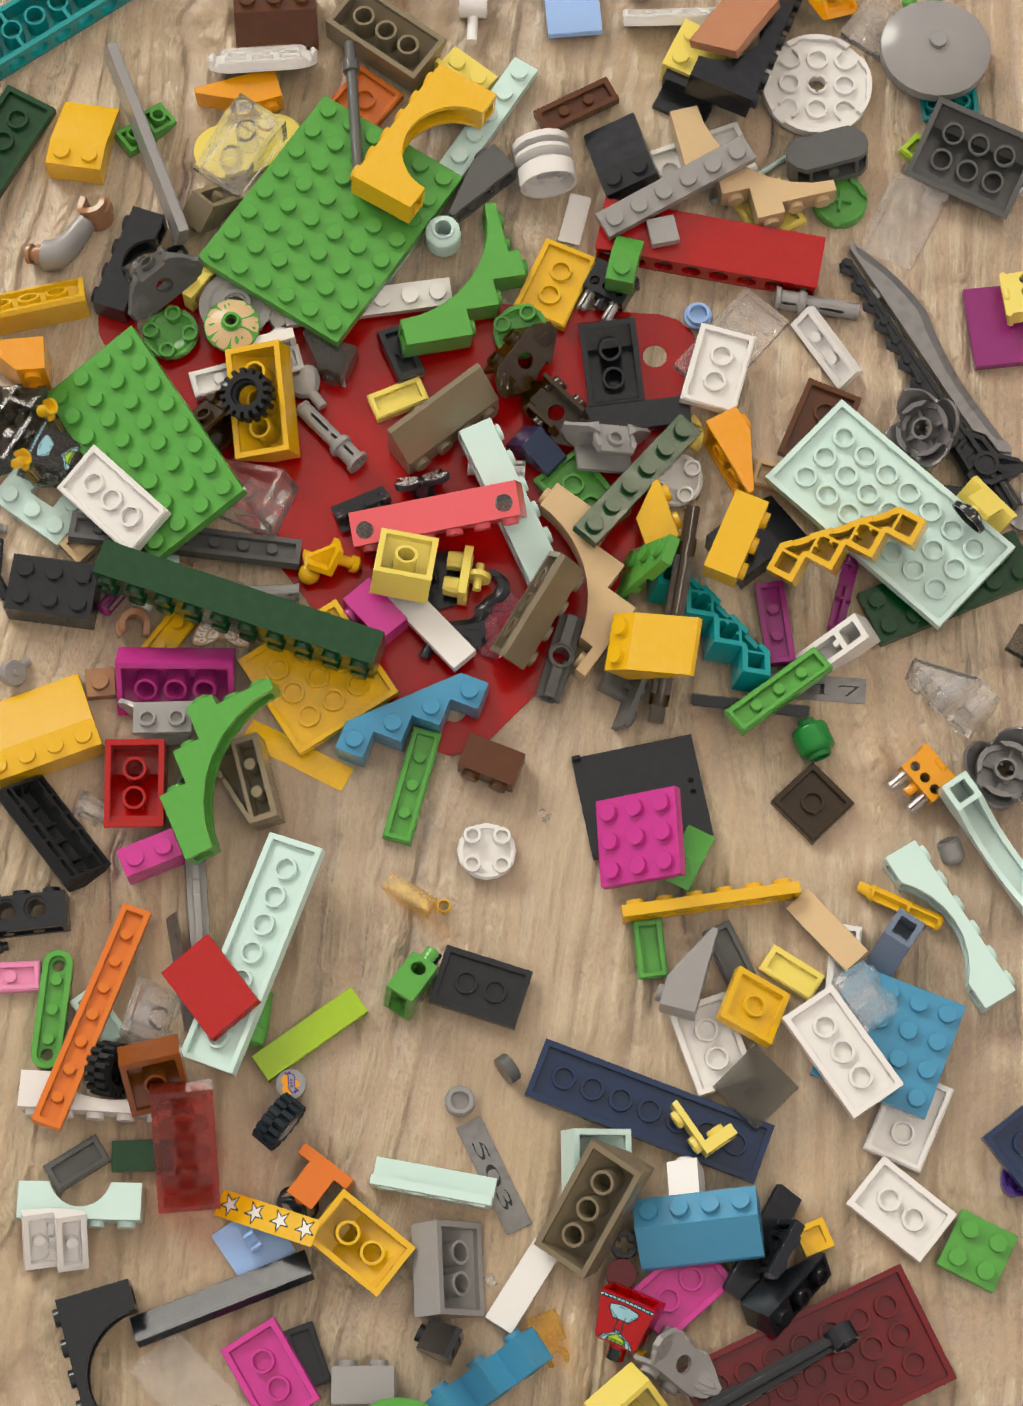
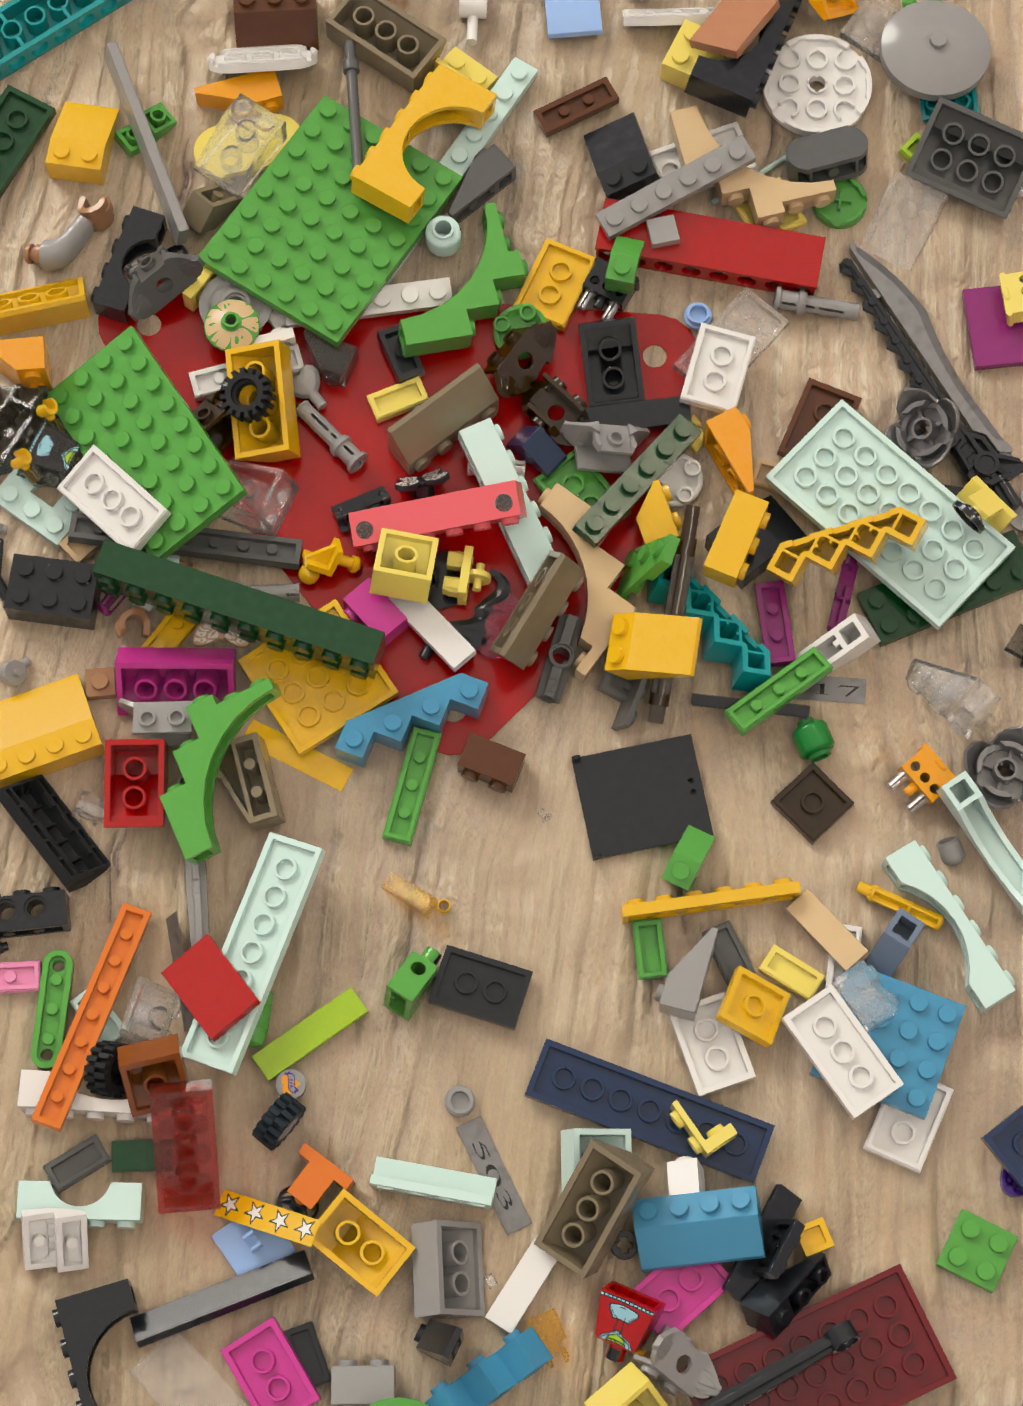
dark pink brick [116,828,185,885] -> none
bright green dish [142,305,199,360] -> none
orange tile [331,65,404,127] -> none
white dish [457,823,516,880] -> none
dark grey tile [494,1053,521,1085] -> none
white wheel [512,128,577,199] -> none
white sticker [558,193,591,245] -> none
dark pink plate [595,786,686,890] -> none
dark red tile [606,1258,637,1288] -> none
black panel [652,68,714,124] -> none
clear smoke piece [713,1044,799,1130] -> none
white plate [790,306,863,389] -> none
white plate [845,1156,957,1264] -> none

